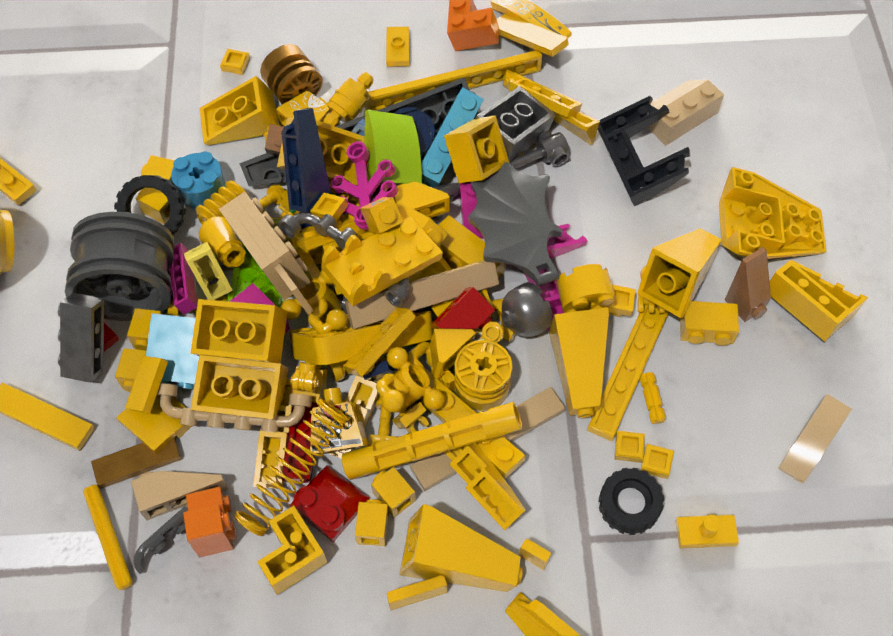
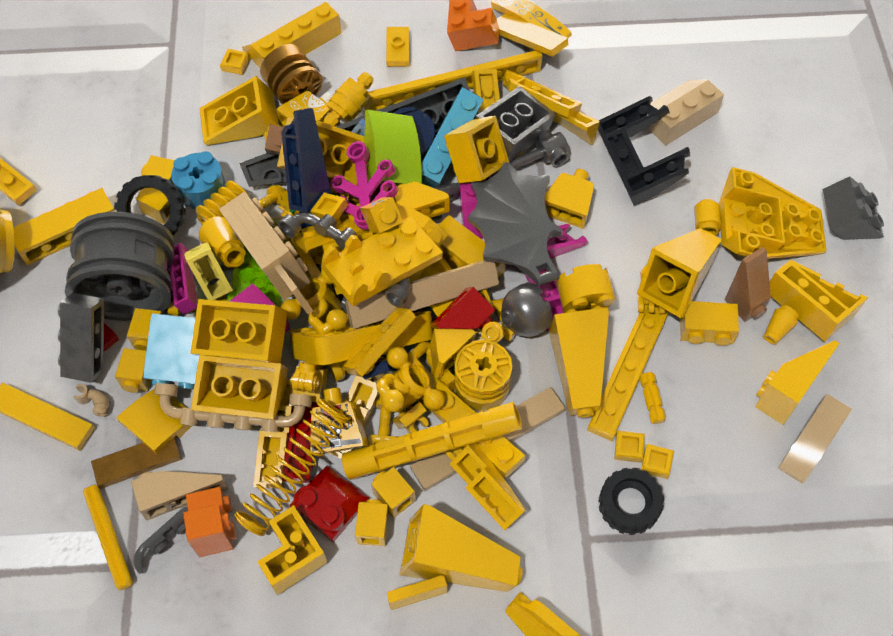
yellow tile [125,356,168,414] -> none
yellow tile [519,539,551,570] -> none
yellow tile [608,284,636,317] -> none
yellow tile [675,515,739,549] -> none
none -> yellow brick [14,188,115,266]
none -> tan arm [73,384,110,417]
none -> yellow wedge [242,2,341,68]
none -> yellow plate [472,69,500,113]
none -> yellow torso [545,169,594,229]
none -> yellow brick [694,199,721,236]
none -> yellow slope [755,340,840,425]
none -> yellow cone [763,305,799,345]
none -> dark grey slope [822,176,884,240]

